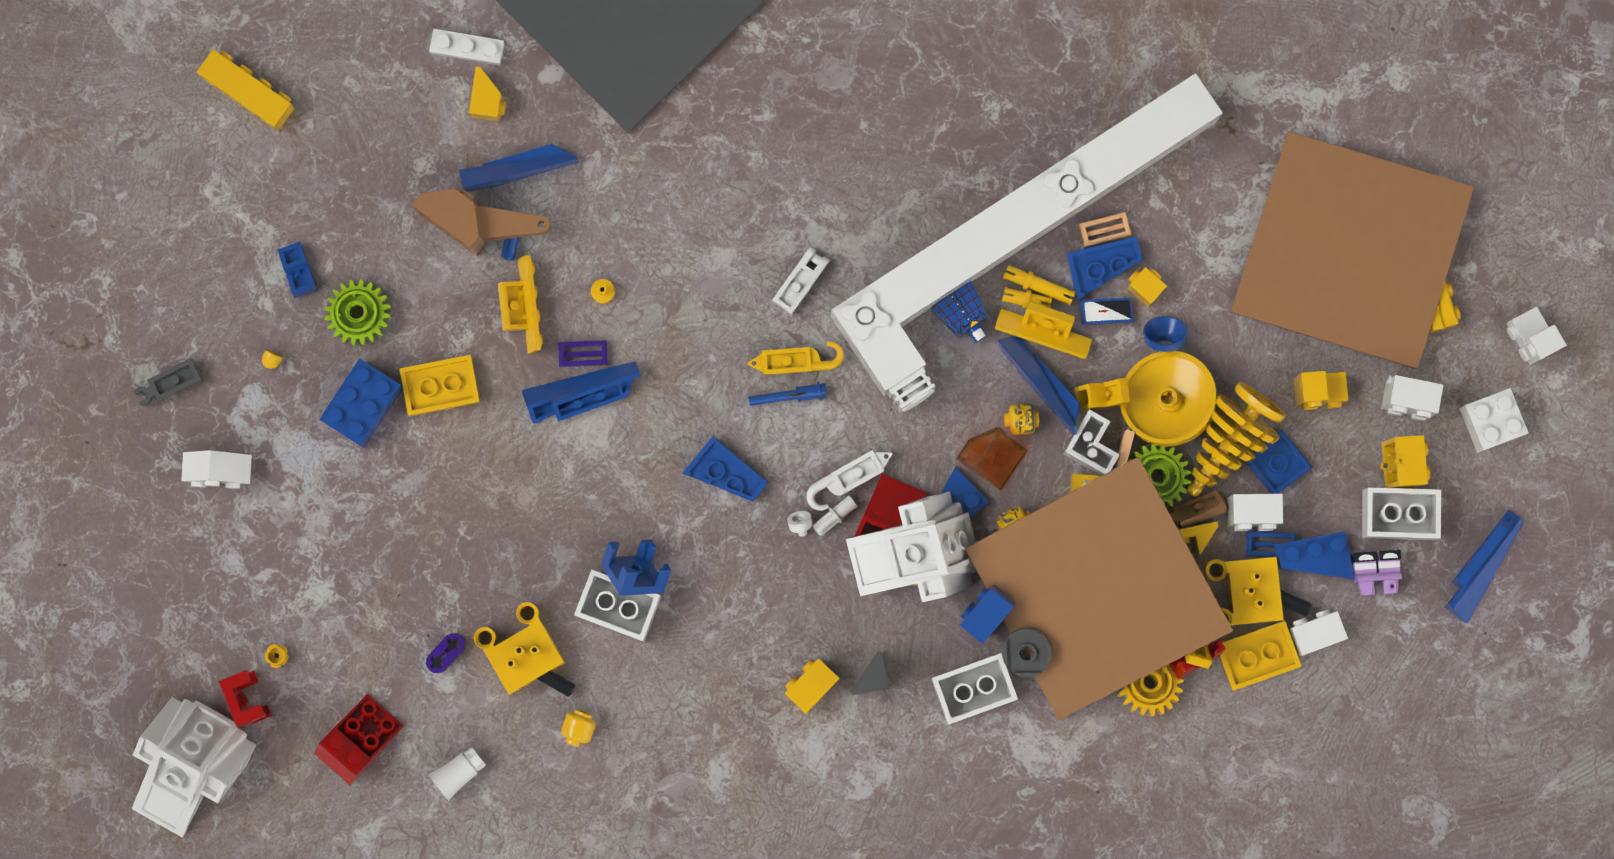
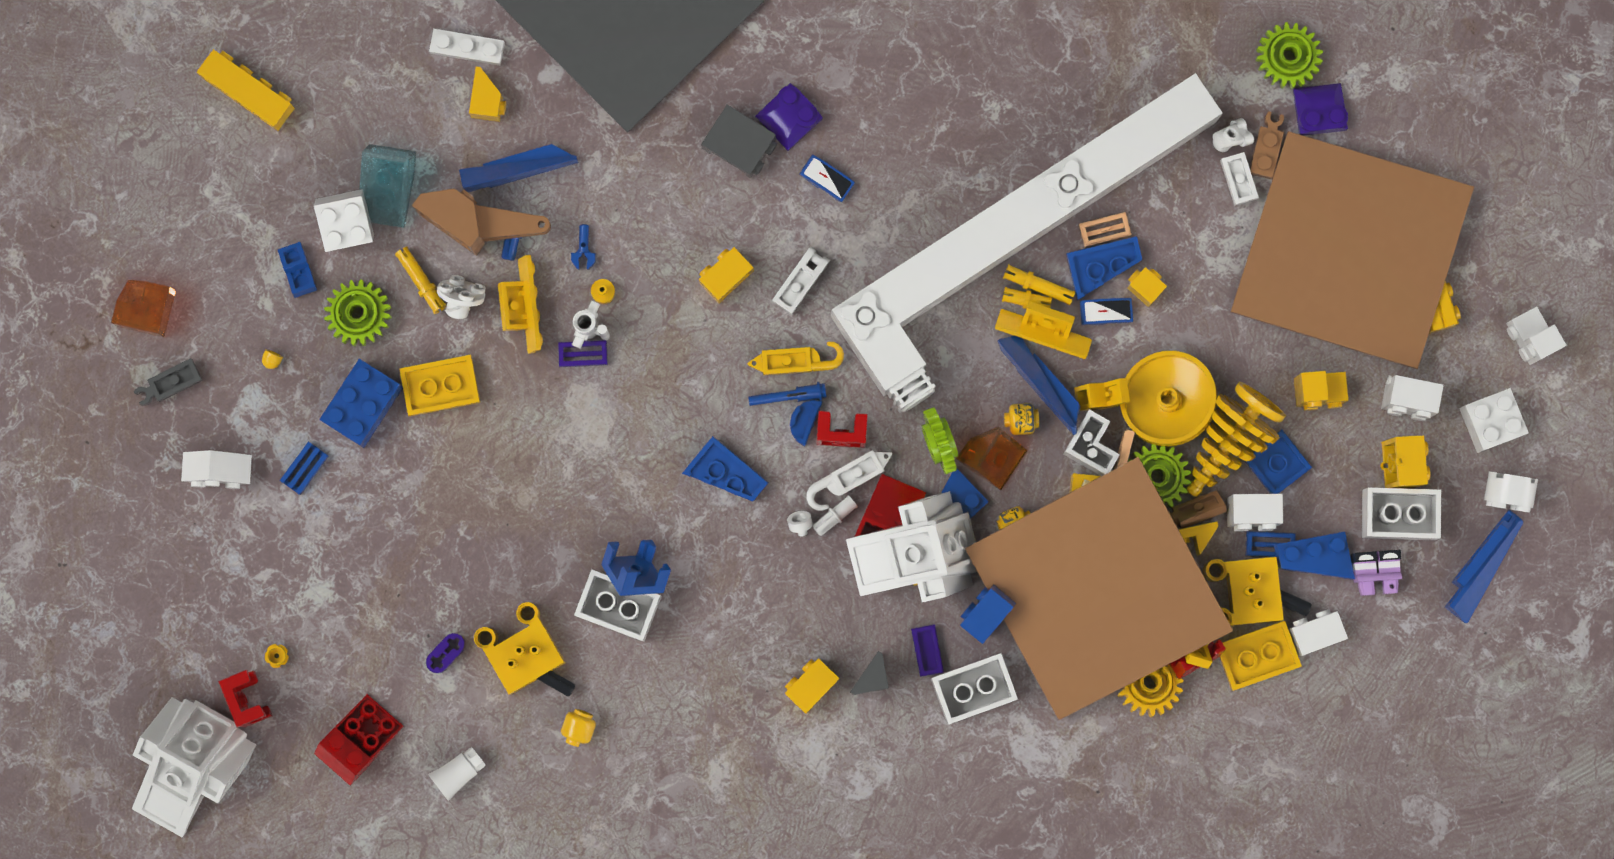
blue wedge [522,362,641,424] -> none
blue torso [932,282,988,343] -> none
dark grey plate [1002,627,1052,678] -> none
blue piece [1143,316,1187,352] -> none
none -> clear orange slope [111,280,176,337]
none -> blue tile [280,441,329,495]
none -> white brick [314,189,374,252]
none -> clear light blue slope [359,144,416,228]
none -> yellow pin [395,246,447,314]
none -> white plate [437,275,486,319]
none -> blue bar [571,224,596,270]
none -> white pin [572,301,610,349]
none -> yellow brick [698,247,754,303]
none -> dark grey panel [701,104,777,179]
none -> dark purple slope [755,83,823,151]
none -> blue tile [790,400,823,447]
none -> slope [799,155,855,202]
none -> red panel [817,411,868,448]
none -> dark purple tile [911,624,944,677]
none -> lime gear [921,407,958,474]
none -> white plate [1213,118,1254,152]
none -> white plate [1220,152,1259,206]
none -> medium nougat plate [1250,111,1284,180]
none -> lime gear [1256,22,1323,89]
none -> dark purple slope [1293,83,1348,136]
none -> white brick [1484,471,1538,512]

